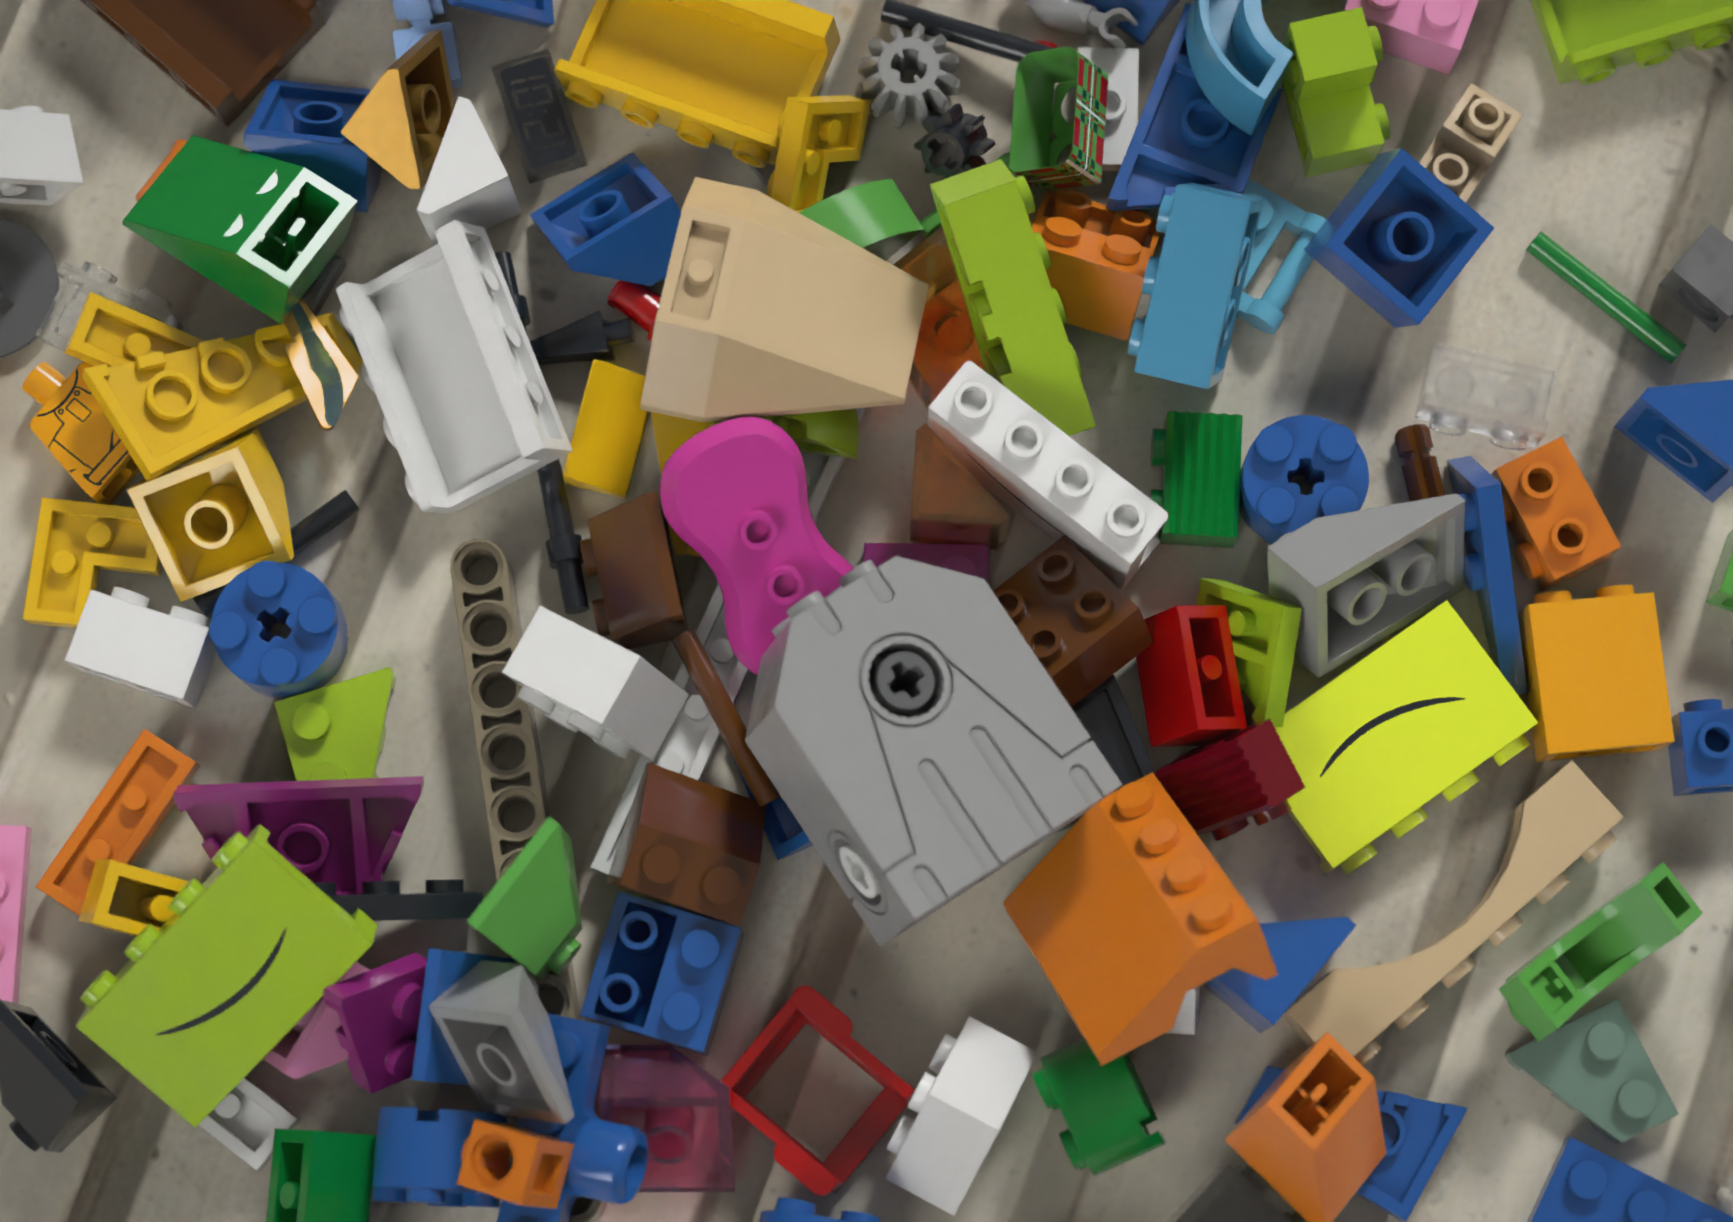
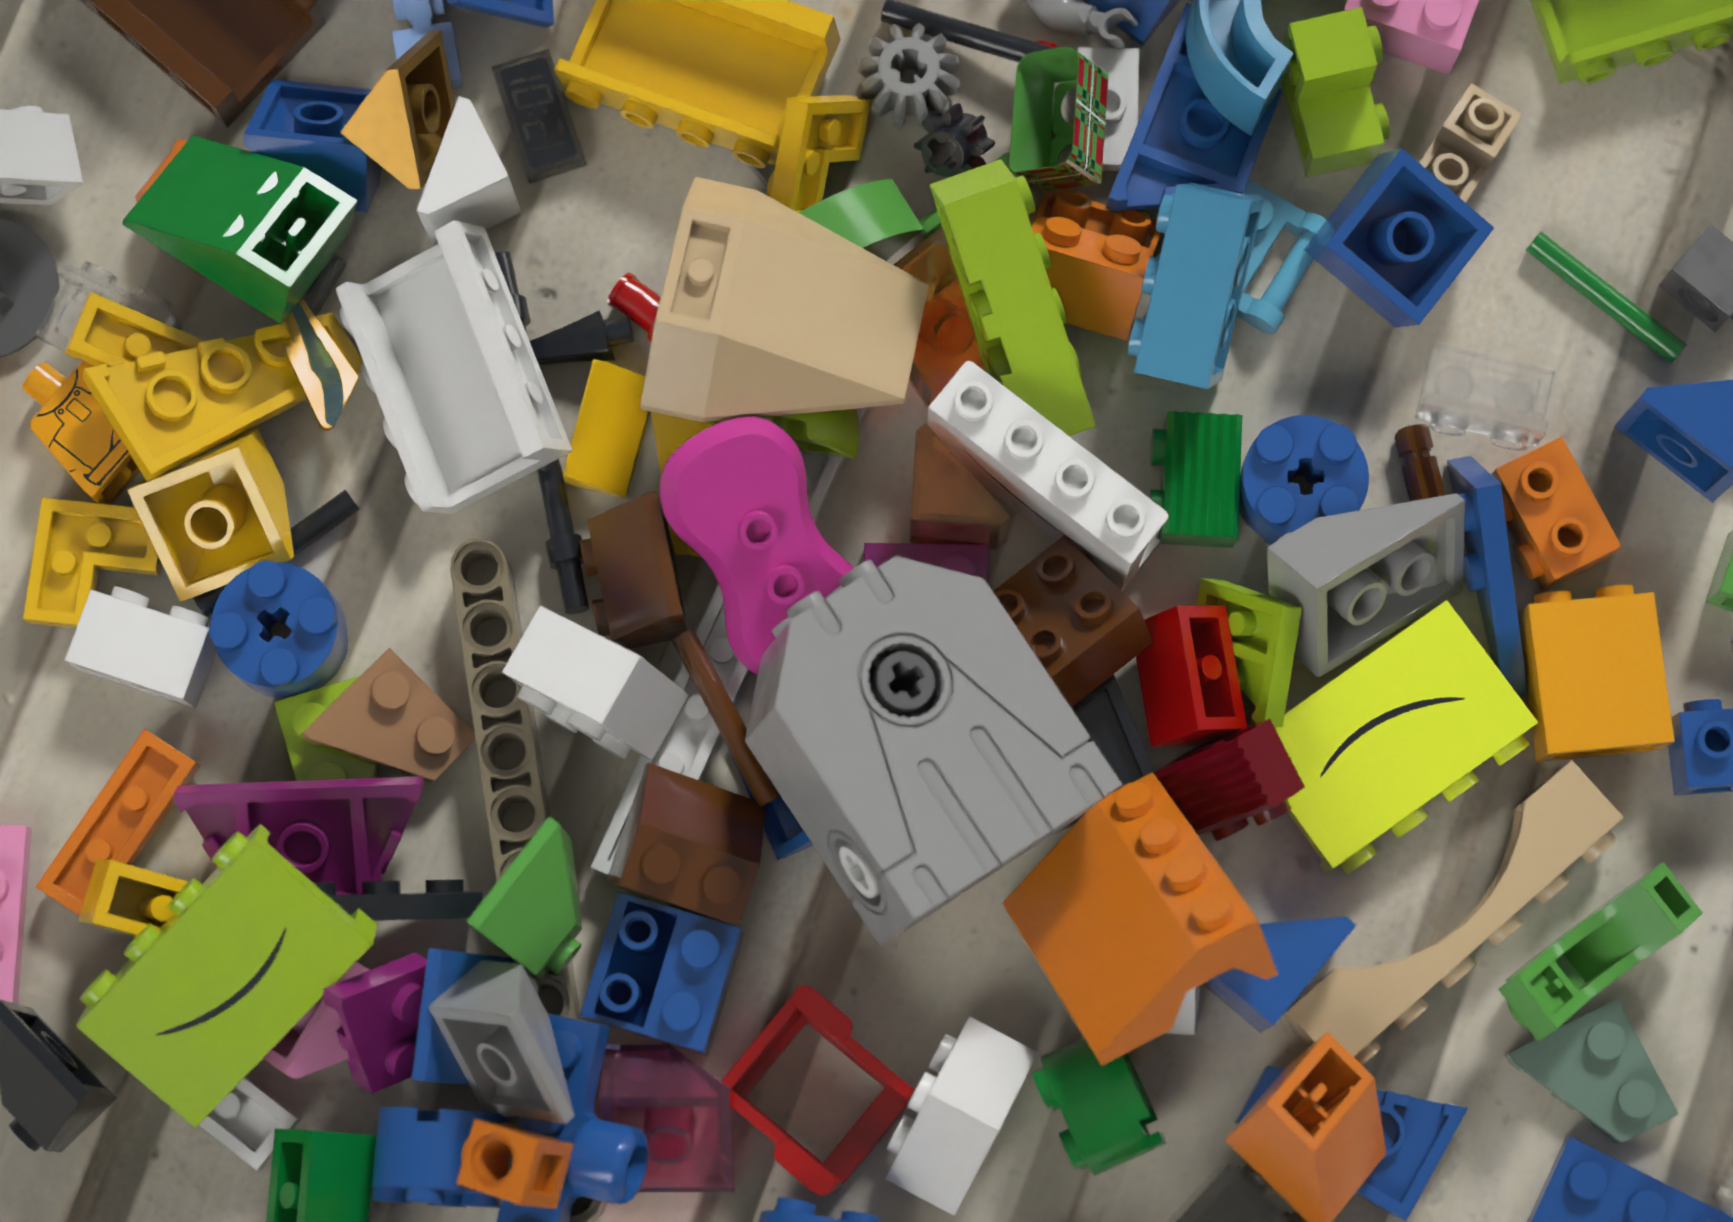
blue slope [529,152,681,286] -> none
none -> medium nougat wing [301,648,476,783]

